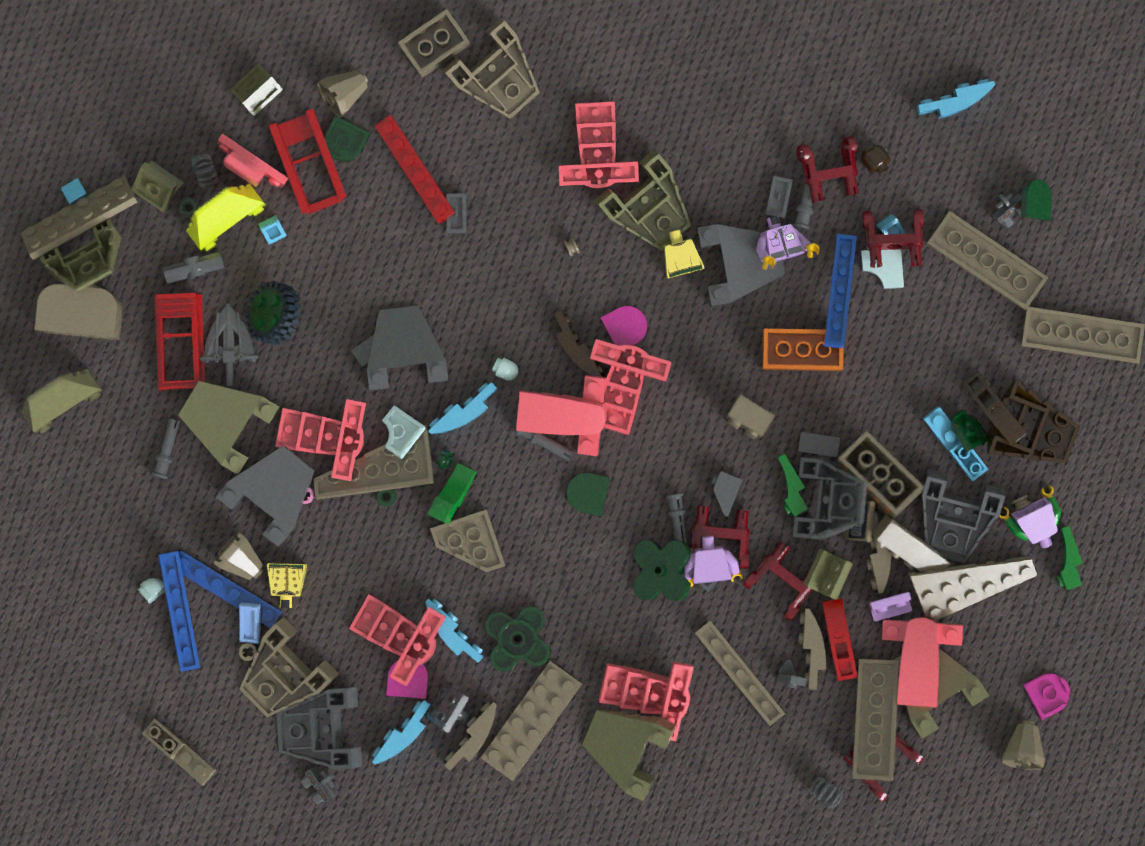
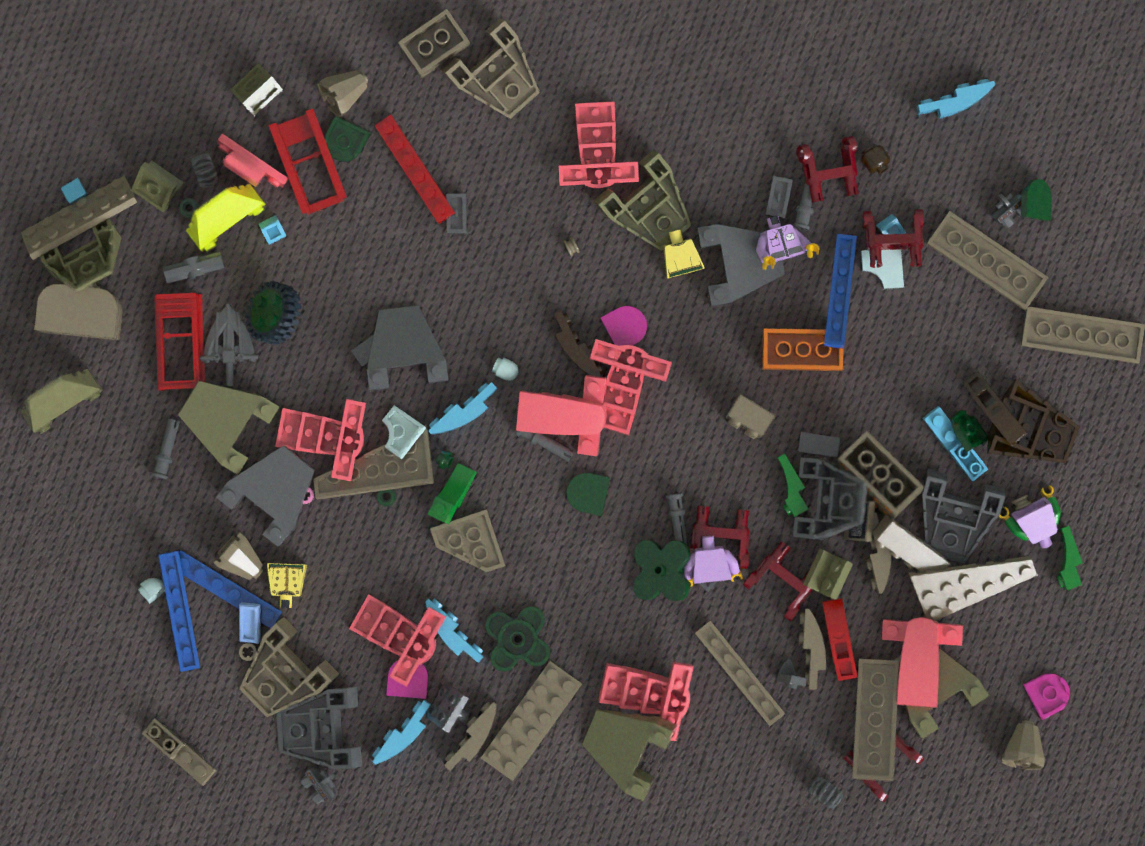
dark grey slope [711,471,743,517] -> none
lavender bracket [869,592,912,621] -> none

